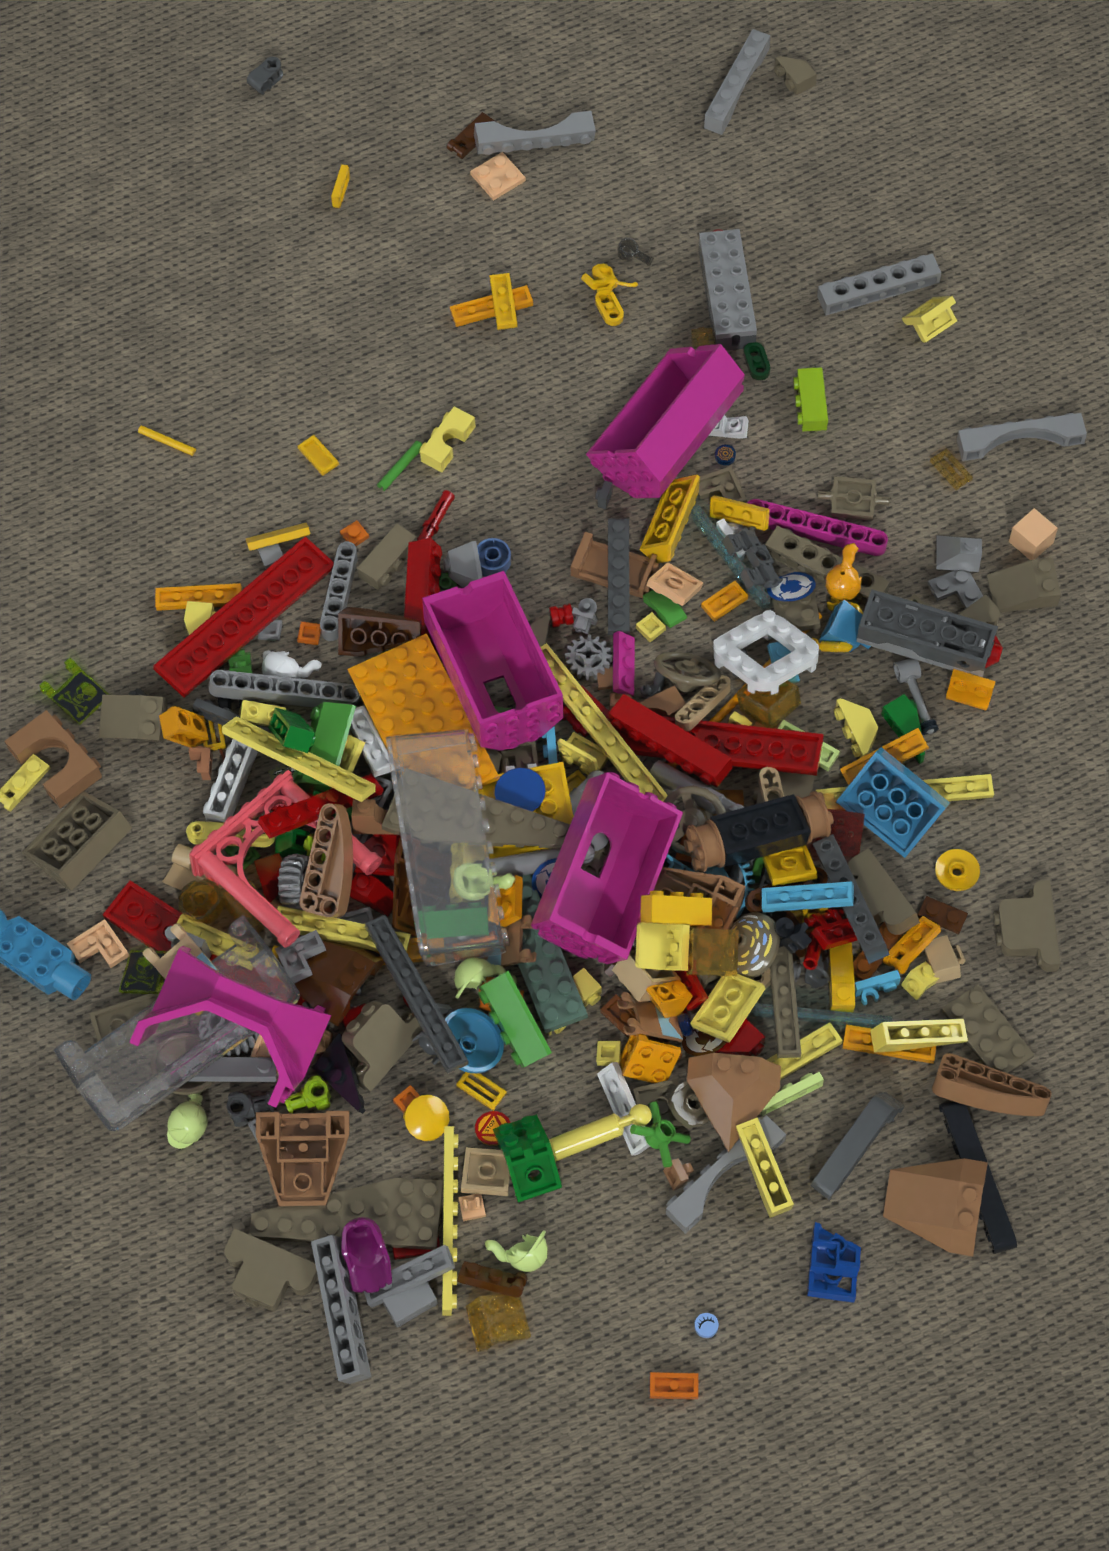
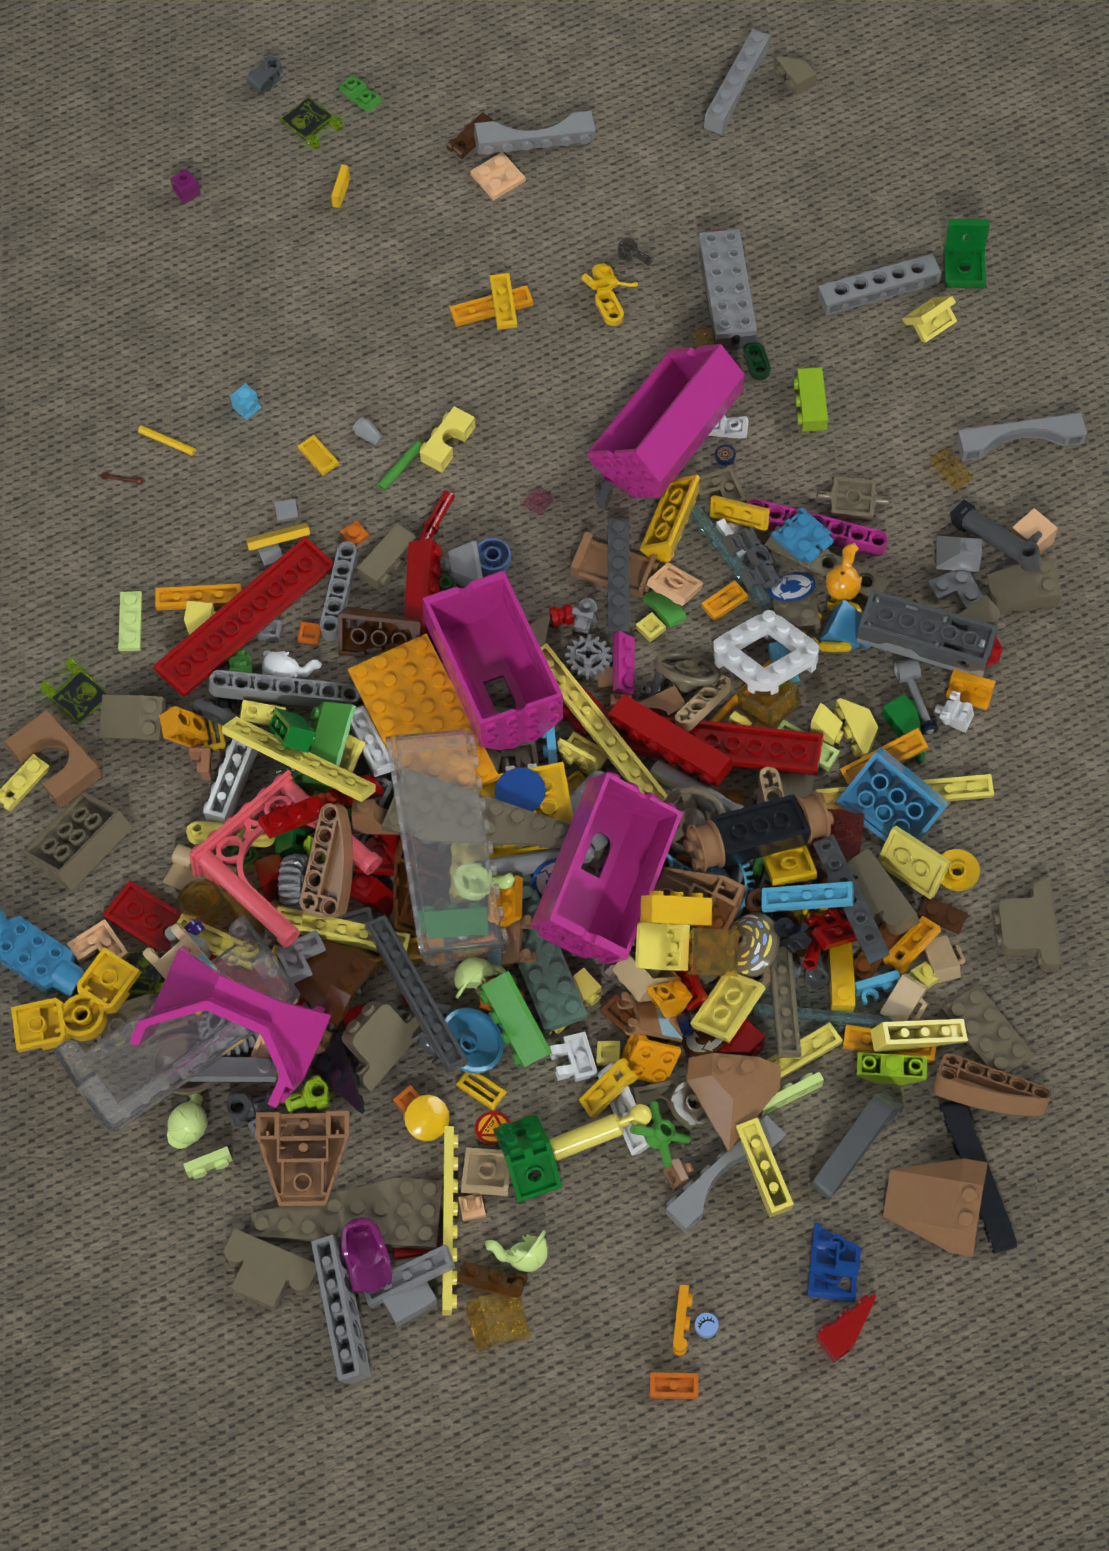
none -> yellow plate [11,947,141,1053]
none -> copper hinge [101,472,144,485]
none -> yellowish green plate [118,591,142,651]
none -> magenta brick [170,168,200,204]
none -> yellowish green plate [183,1146,233,1179]
none -> dark purple plate [184,919,205,936]
none -> medium azure brick [230,383,262,420]
none -> light grey tile [275,499,299,523]
none -> flag [280,97,344,150]
none -> bright green slope [338,75,382,113]
none -> light grey cone [352,417,384,446]
none -> clear pink tile [524,488,553,516]
none -> white plate [550,1032,598,1082]
none -> yellow plate [579,1058,638,1118]
none -> light orange plate [673,1284,693,1356]
none -> dark azure plate [771,507,834,564]
none -> light yellow slope [810,703,844,747]
none -> red slope [816,1293,877,1363]
none -> lime slope [857,1052,927,1085]
none -> light yellow plate [877,826,951,900]
none -> tan piece [880,973,928,1022]
none -> white piece [935,691,974,733]
none -> green bracket [943,219,990,288]
none -> dark grey piece [950,500,1042,571]

